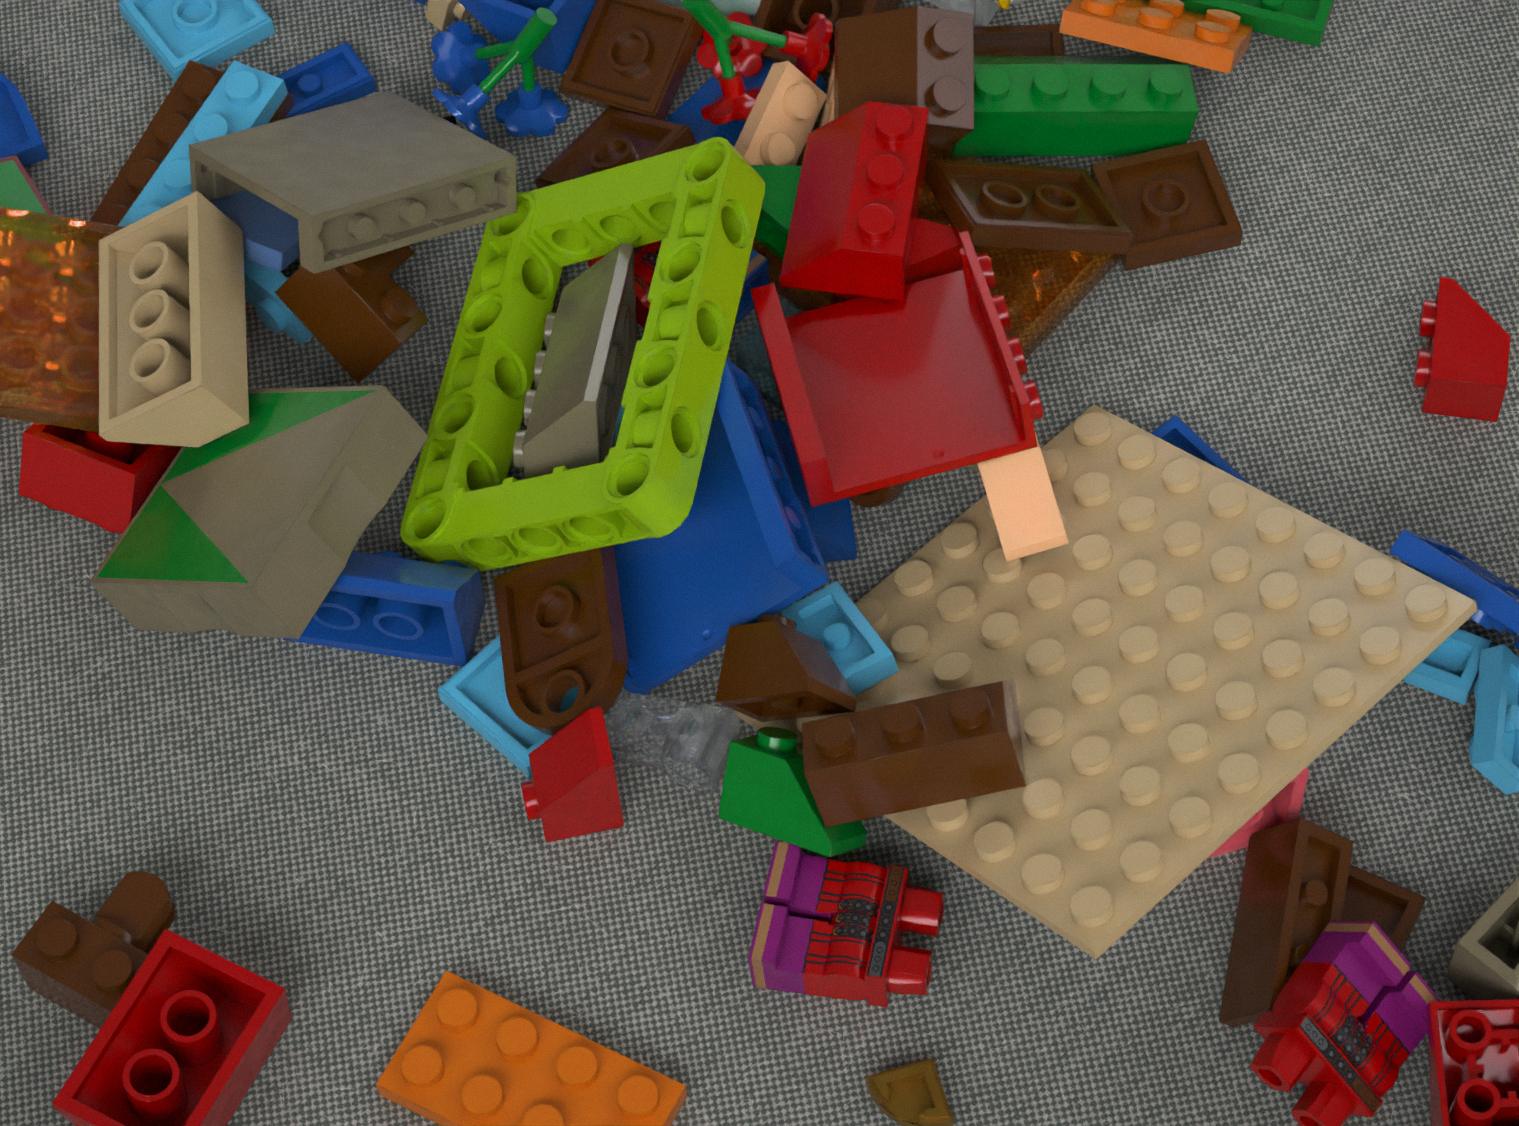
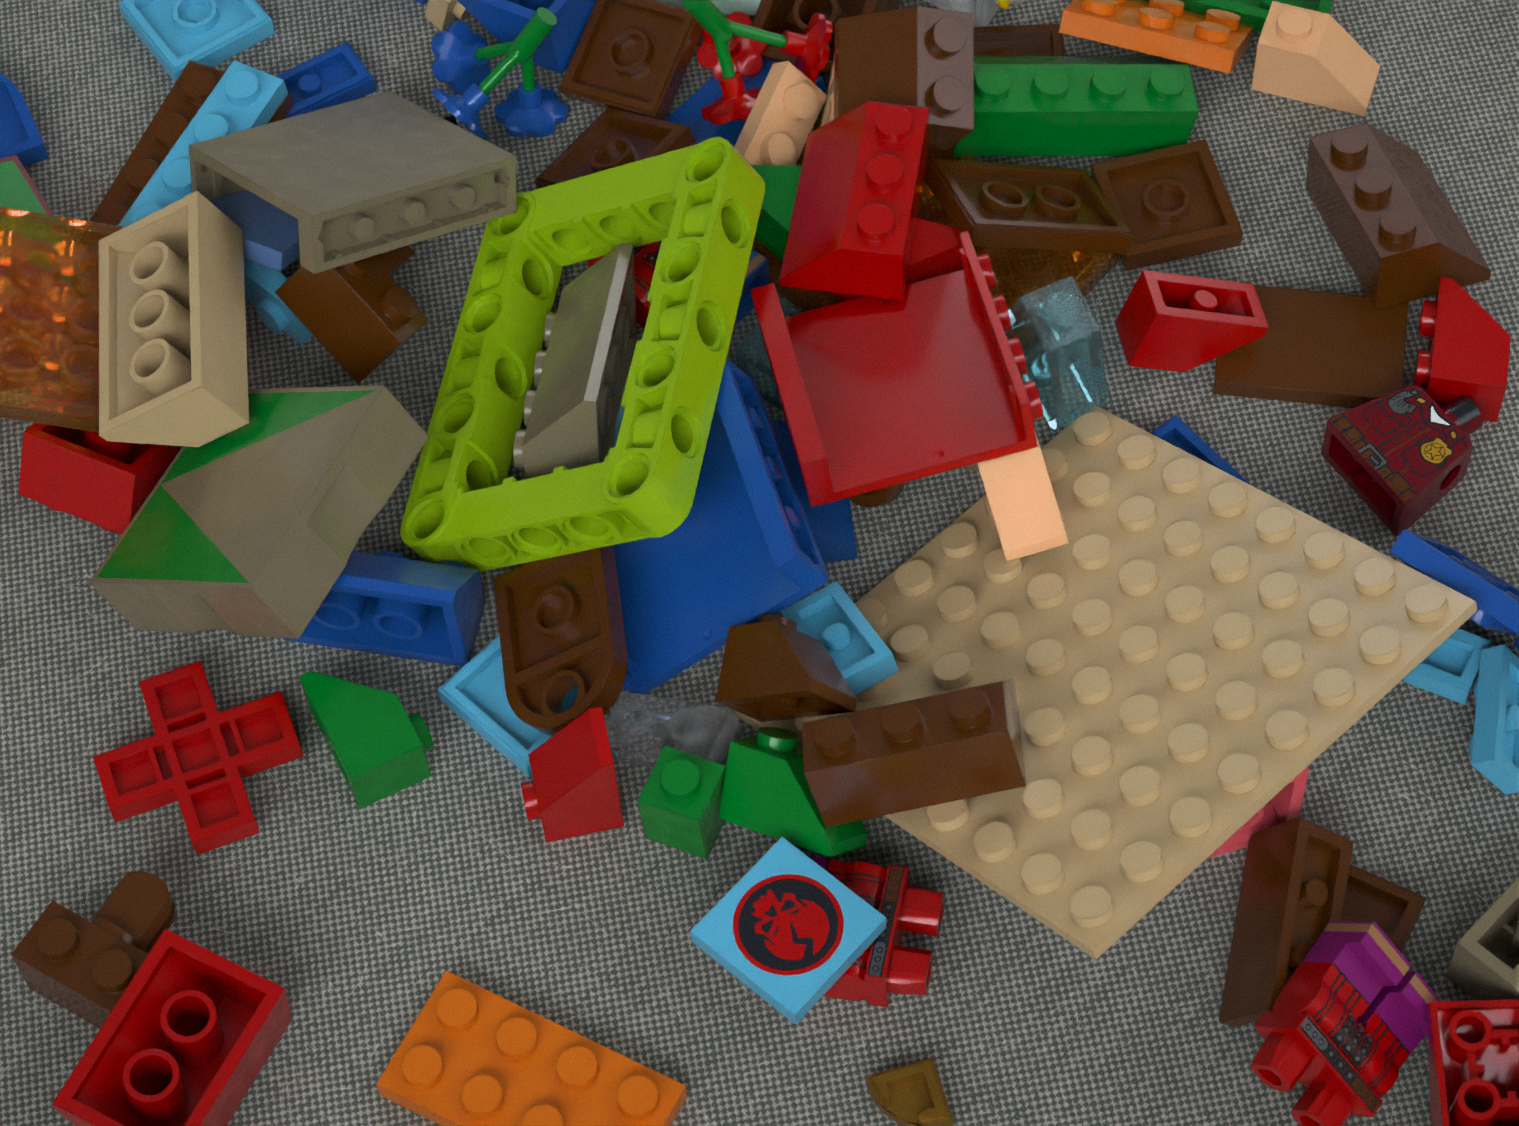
none -> red plate [93,661,304,855]
none -> green slope [299,671,434,809]
none -> green brick [637,745,726,859]
none -> tile [690,837,886,1025]
none -> clear light blue slope [1005,275,1108,431]
none -> red slope [1115,270,1269,372]
none -> reddish brown tile [1213,285,1408,408]
none -> light nougat slope [1251,1,1380,117]
none -> reddish brown slope [1306,123,1491,310]
none -> dark red torso [1321,385,1483,537]

